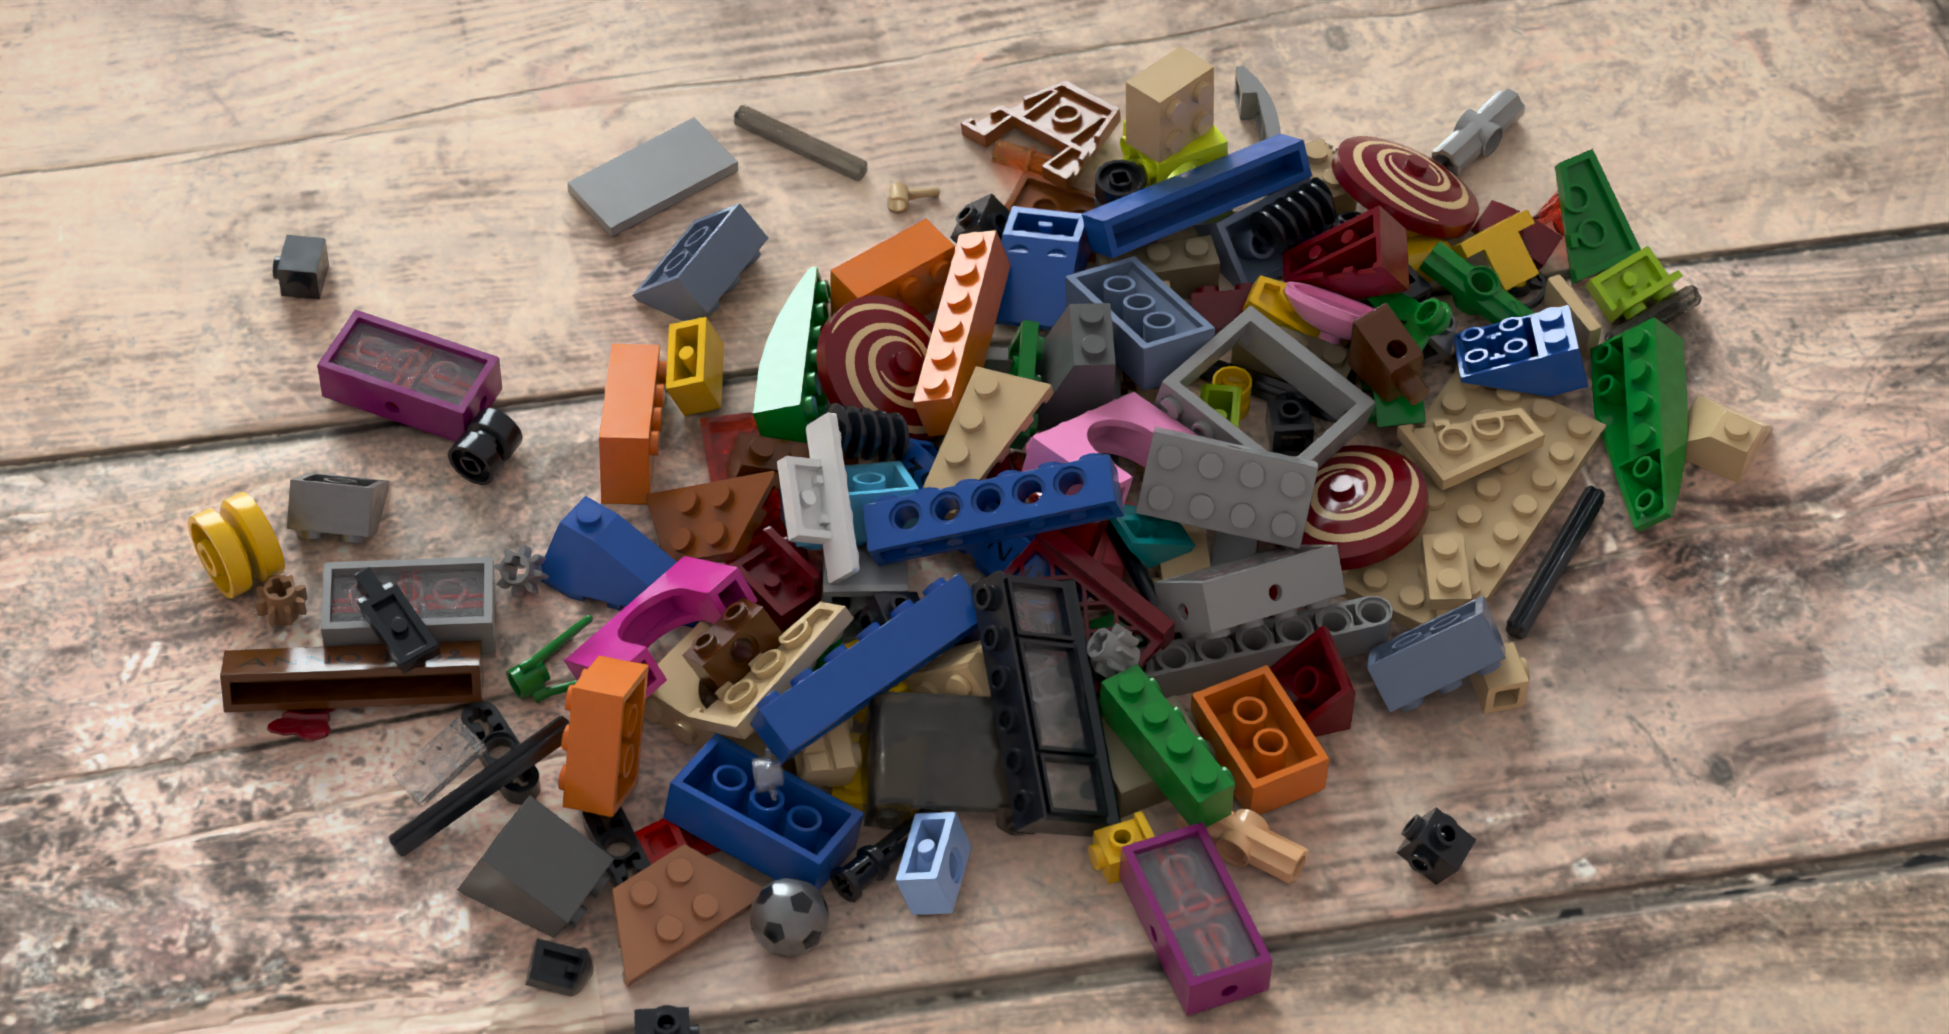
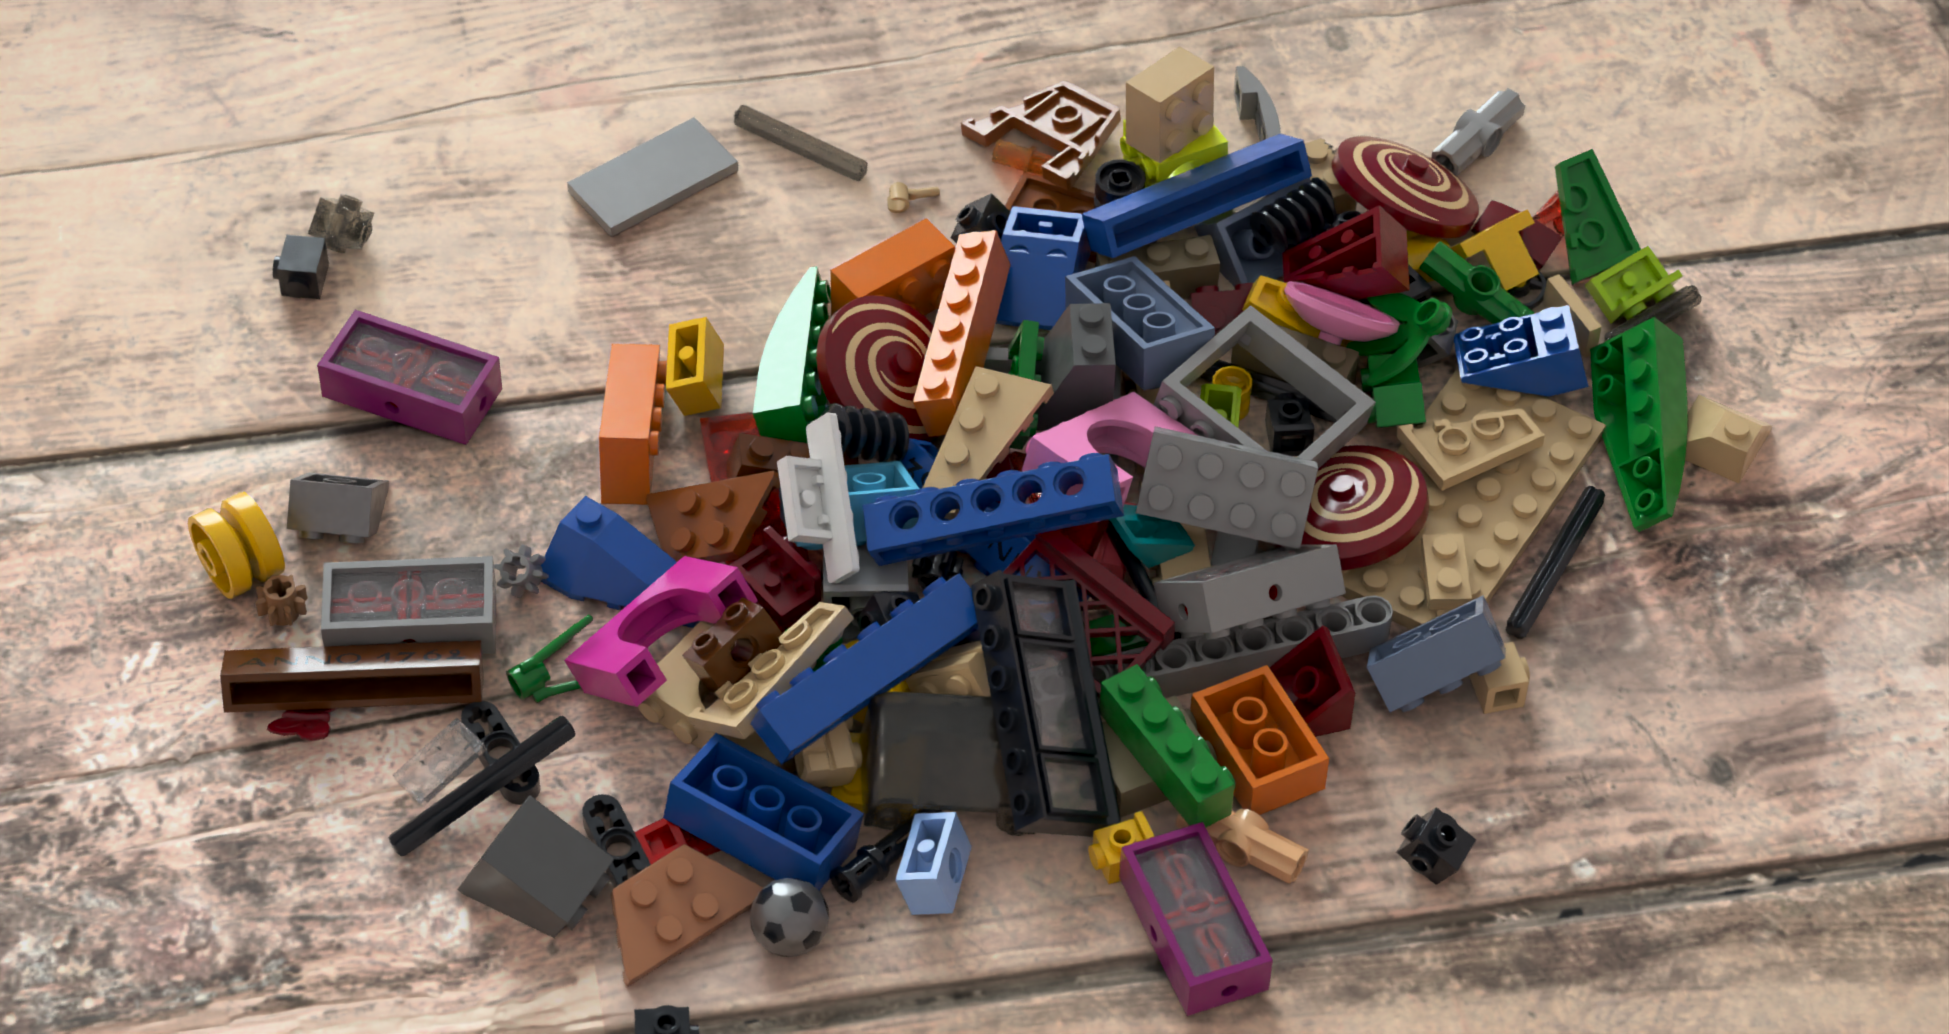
black hinge [354,567,441,674] -> none
black wheel [448,408,523,485] -> none
black plate [525,938,594,997] -> none
orange brick [558,656,649,817] -> none
sand blue slope [632,203,769,321] -> none
clear plate [753,747,784,800] -> none
light grey gear [1087,623,1140,679] -> none
reddish brown torso [1348,303,1430,405] -> none
none -> clear smoke brick [308,194,374,253]
none -> black gear [912,551,964,590]

